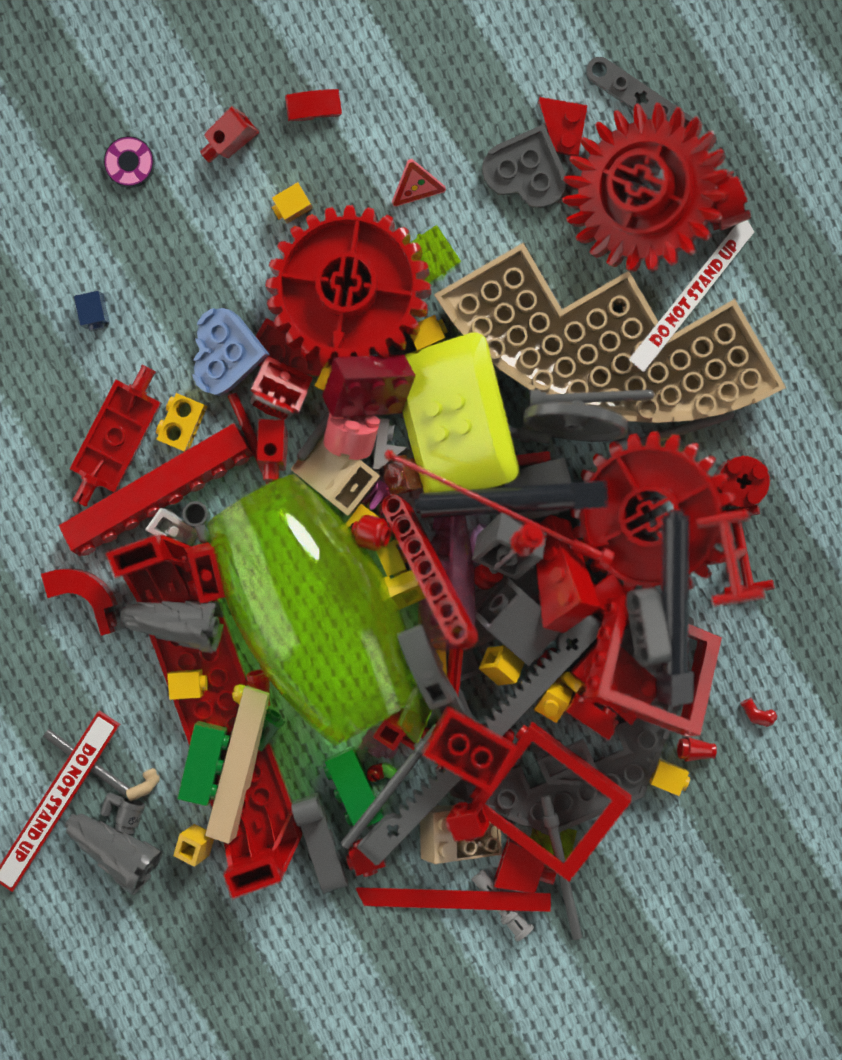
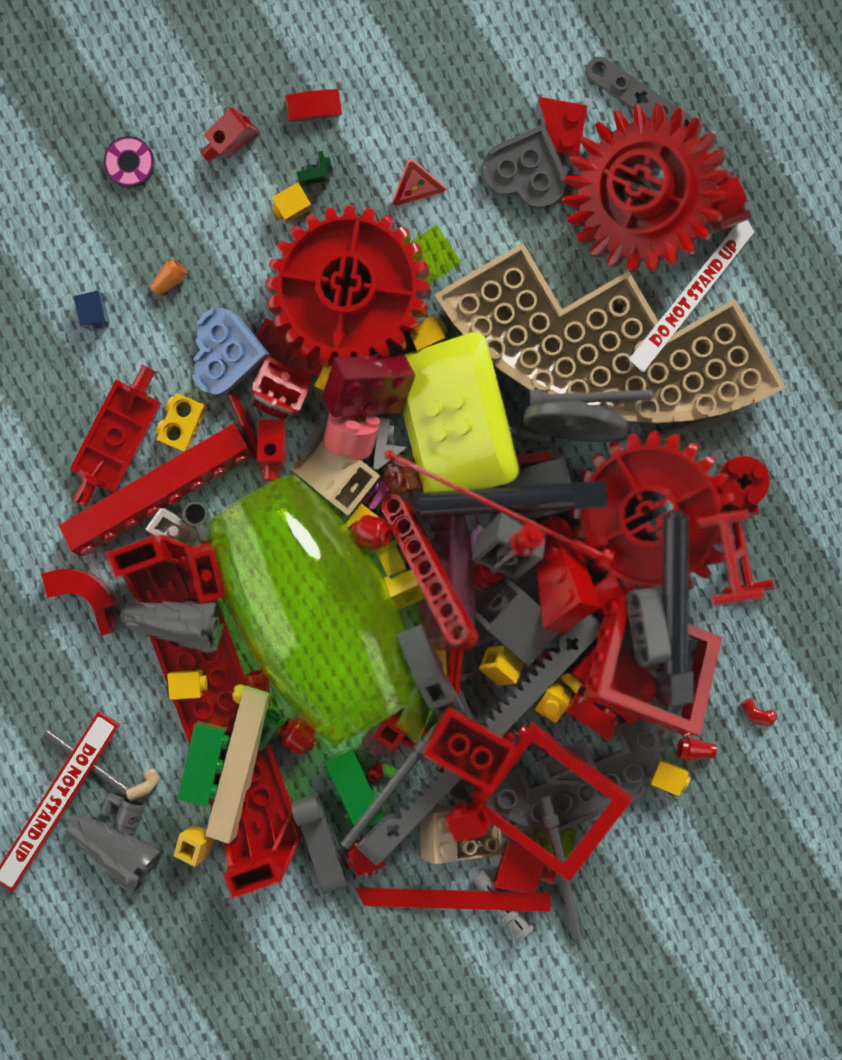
none -> orange cone [150,259,187,296]
none -> red head [278,717,318,755]
none -> dark green bracket [296,150,333,187]

